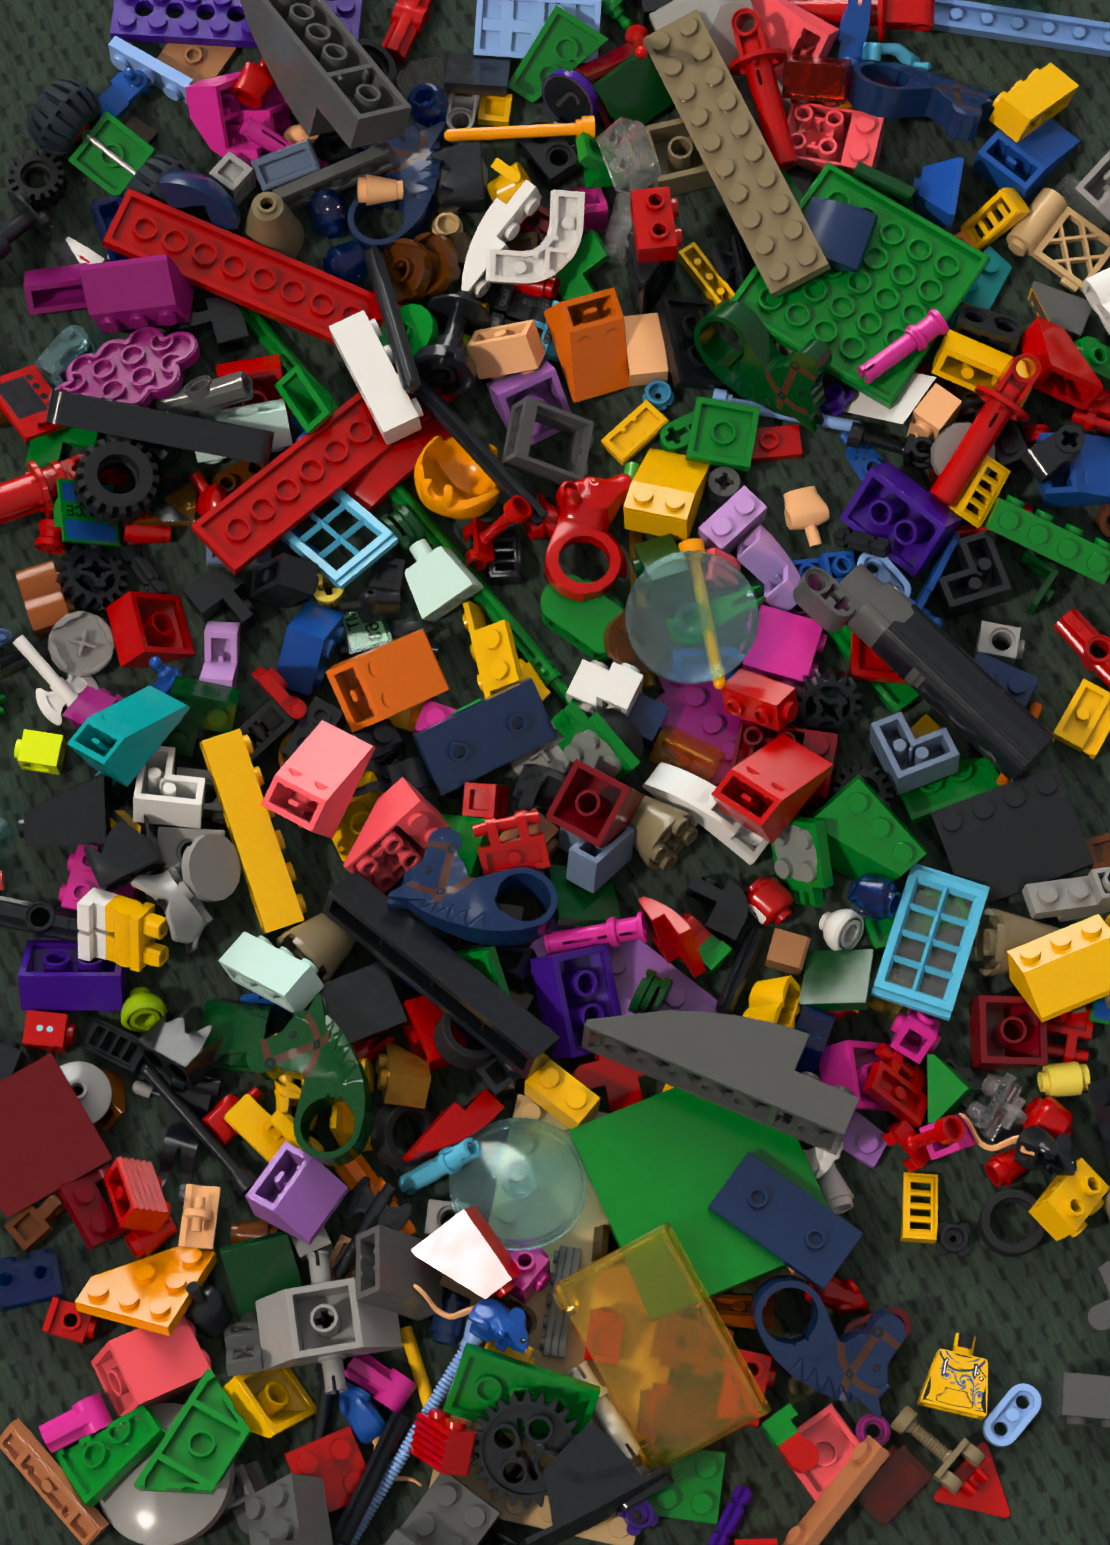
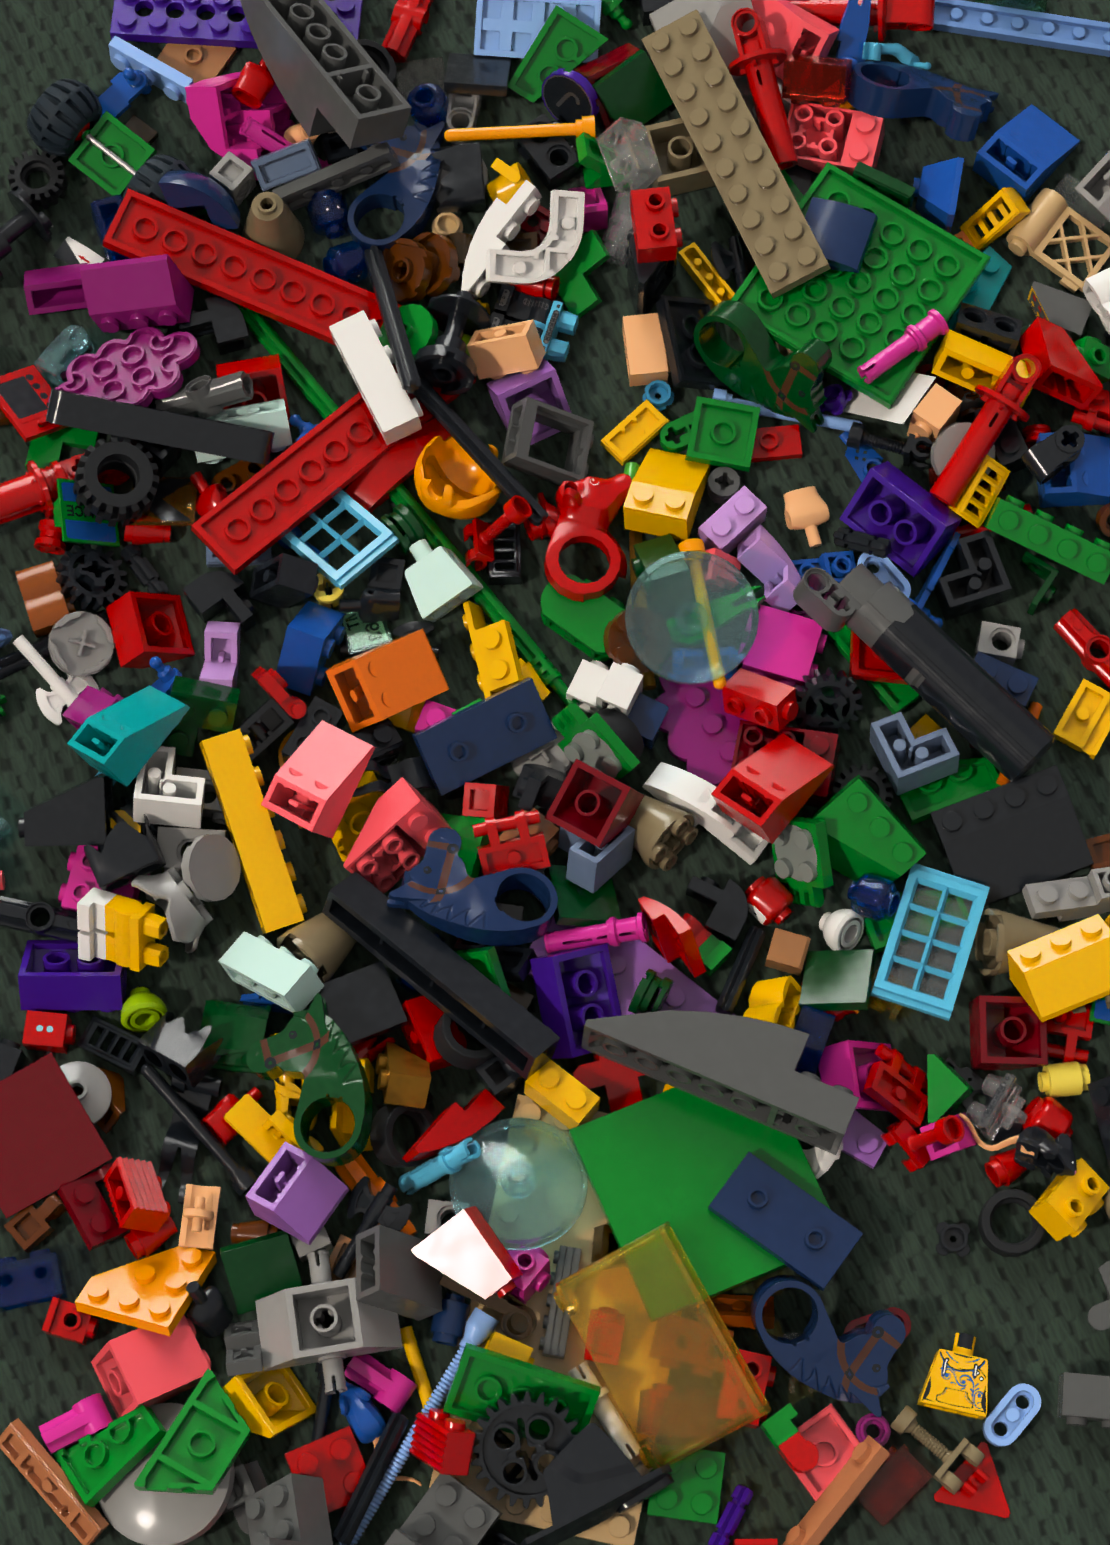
neon yellow brick [14,729,67,775] -> none
light grey piece [132,1080,161,1098] -> none
green slope [274,364,333,435] -> none
light nougat cone [357,174,403,206] -> none
blue animal [413,1284,529,1353] -> none
yellow plate [478,94,513,127] -> none
orange slope [543,288,630,403] -> none
dark purple plate [617,1498,659,1536] -> none
red piece [625,24,650,59] -> none
clear orange slope [649,725,725,783] -> none
red animal [786,1266,870,1315] -> none
white cone [818,1162,854,1215] -> none
dark pink brick [890,1008,941,1064] -> none
yellow slope [900,1172,938,1244] -> none
yellow brick [988,63,1079,143] -> none

